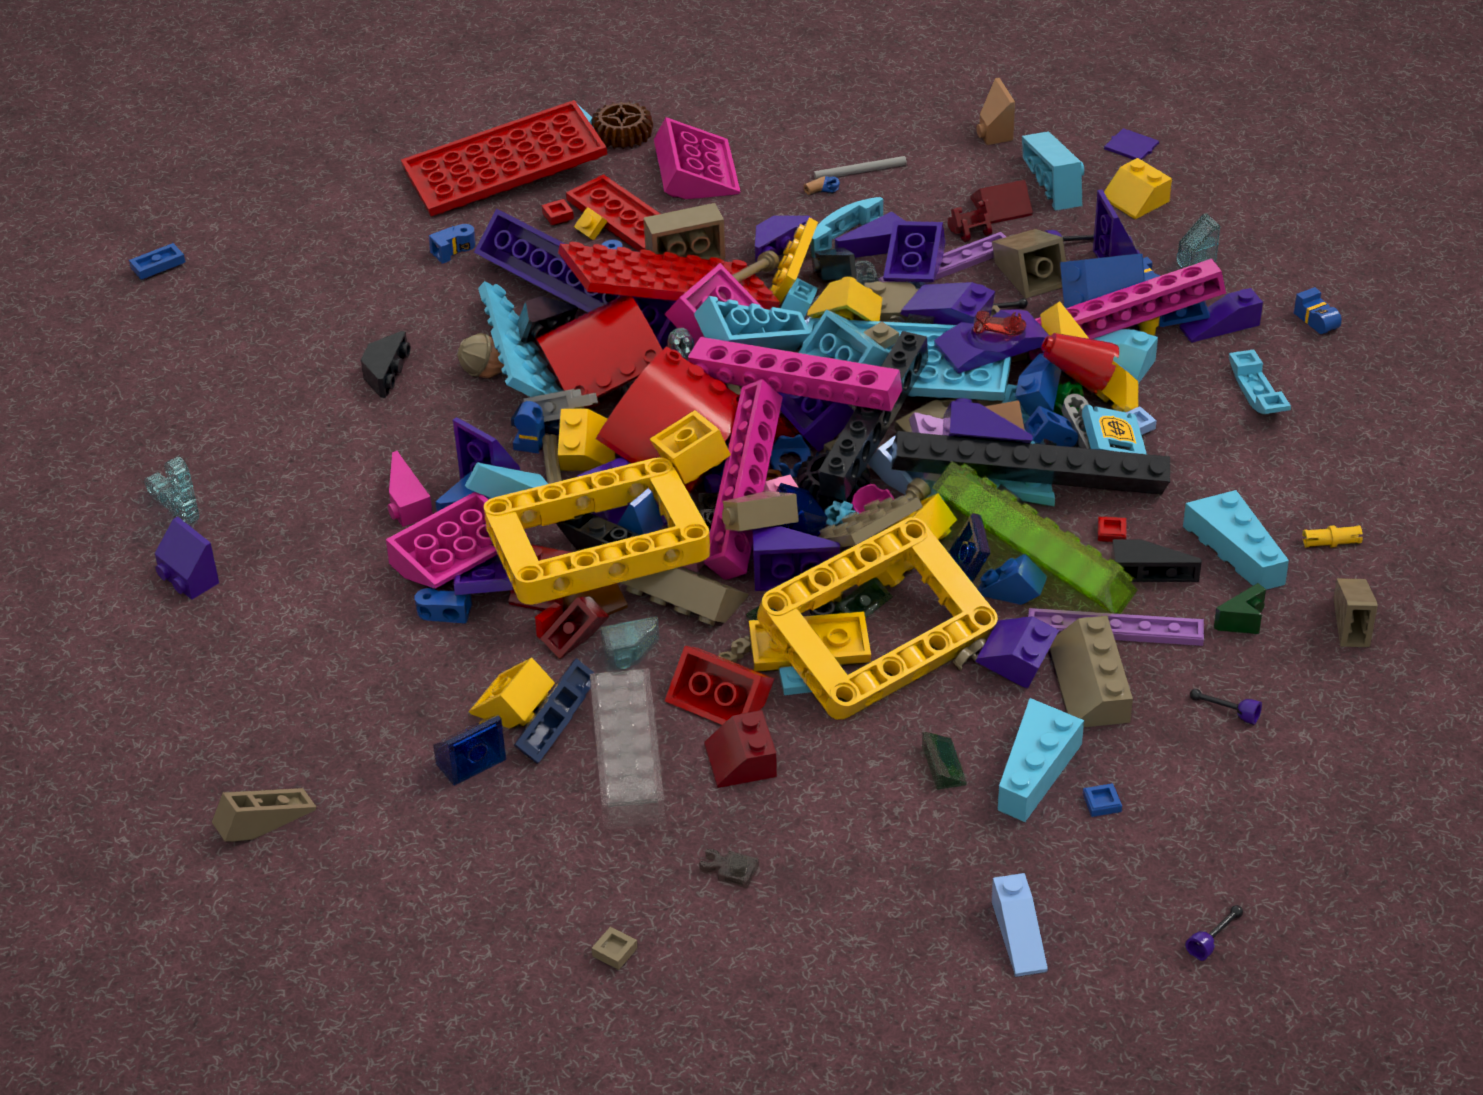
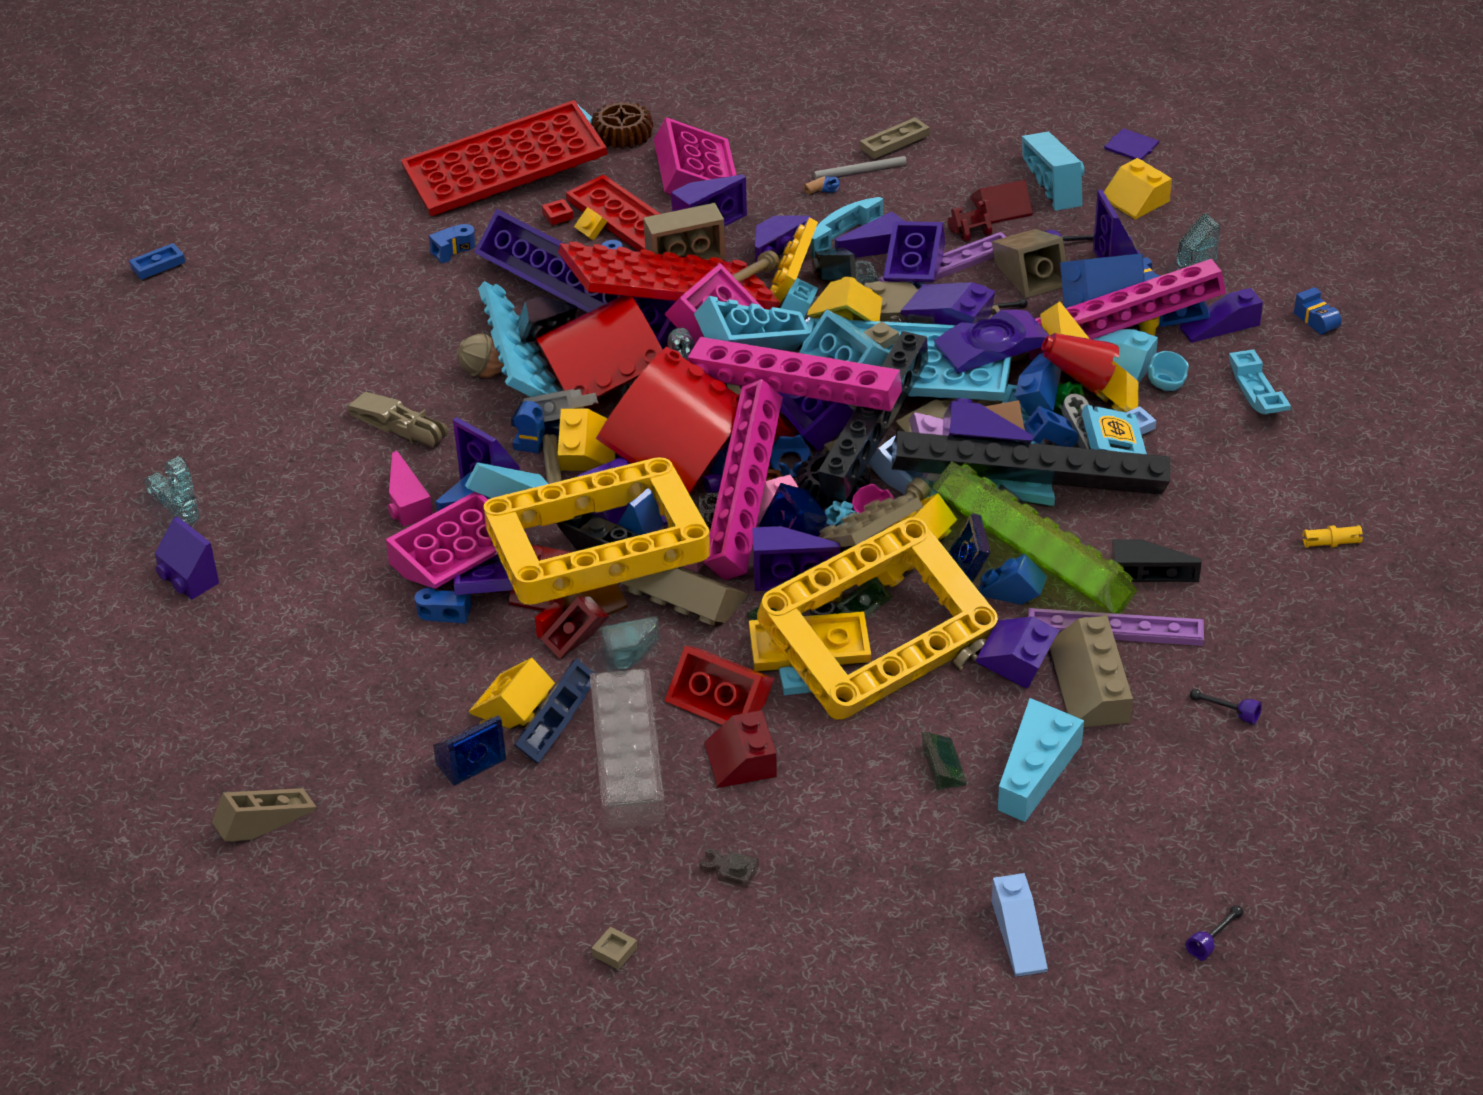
black slope [361,331,411,398] -> none
yellow slope [650,410,731,484] -> none
dark tan piece [718,636,750,663] -> none
dark tan slope [722,491,798,531] -> none
clear red piece [973,311,1026,336] -> none
medium nougat slope [977,78,1015,145] -> none
blue tile [1083,783,1122,817] -> none
red tile [1098,517,1126,542] -> none
medium azure wedge [1183,490,1289,590] -> none
dark green slope [1214,583,1266,634] -> none
dark tan slope [1333,578,1378,647] -> none
none -> dark tan arm [348,392,449,447]
none -> dark purple slope [671,174,747,227]
none -> dark tan plate [860,117,930,159]
none -> medium azure hair [1148,351,1189,391]

